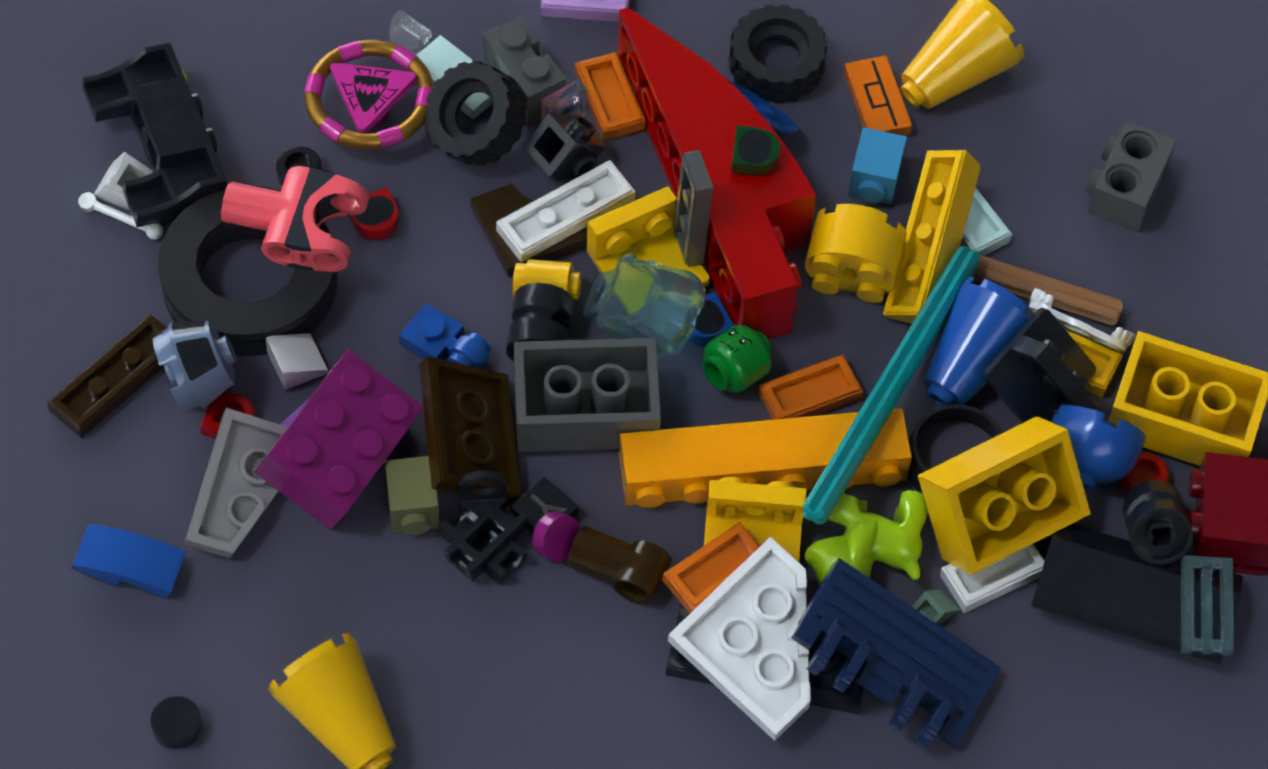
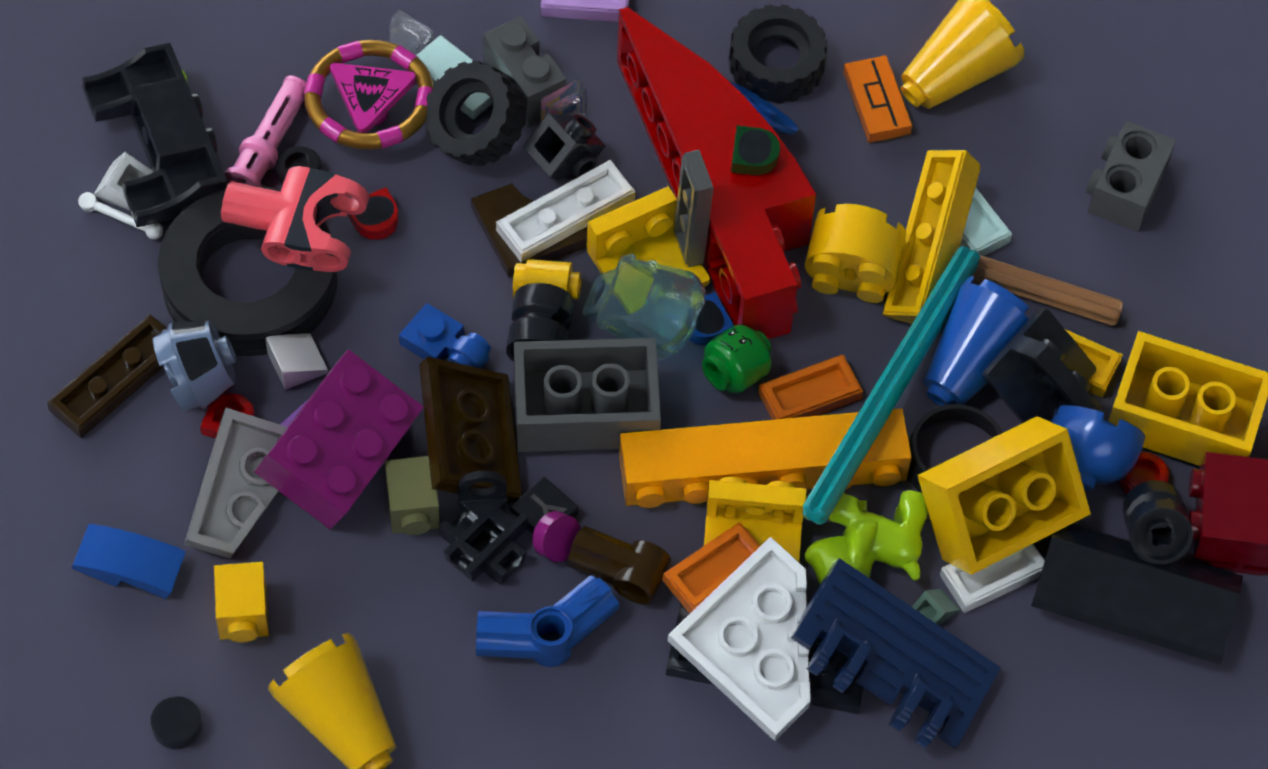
orange tile [574,52,646,141] -> none
dark azure brick [848,127,907,205] -> none
white piece [1028,288,1136,353] -> none
clear light blue tile [1181,555,1234,656] -> none
none -> yellow brick [214,562,269,643]
none -> bright pink pin [224,76,306,186]
none -> blue piece [476,575,619,667]

